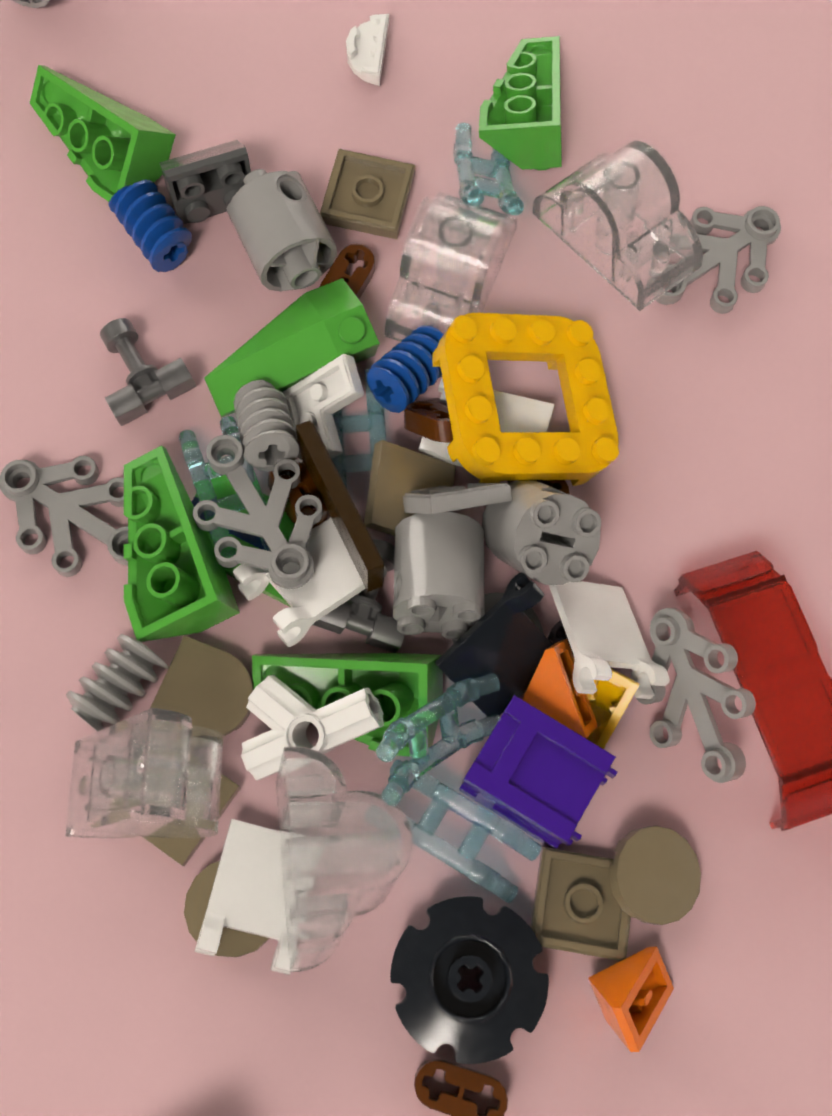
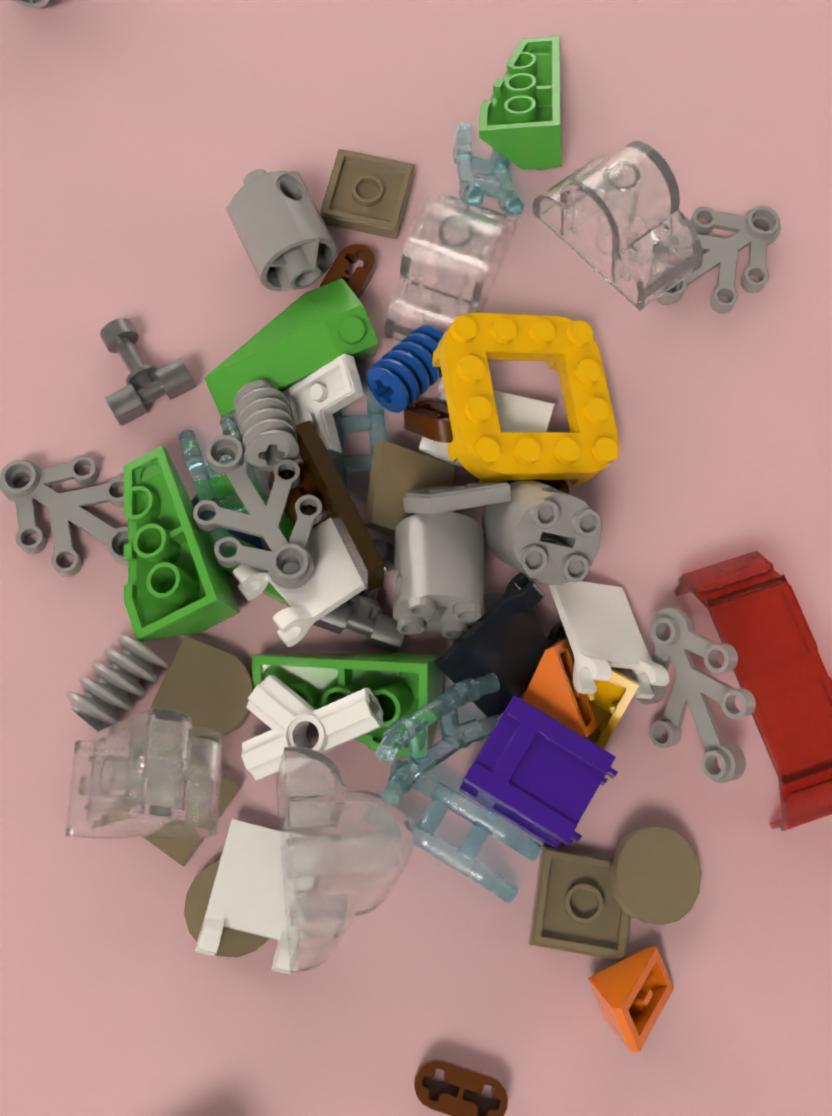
bright green wedge [30,65,176,202] -> none
blue piece [108,180,192,272] -> none
dark grey slope [160,140,251,225] -> none
white plate [346,14,389,86] -> none
black piece [390,896,549,1064] -> none

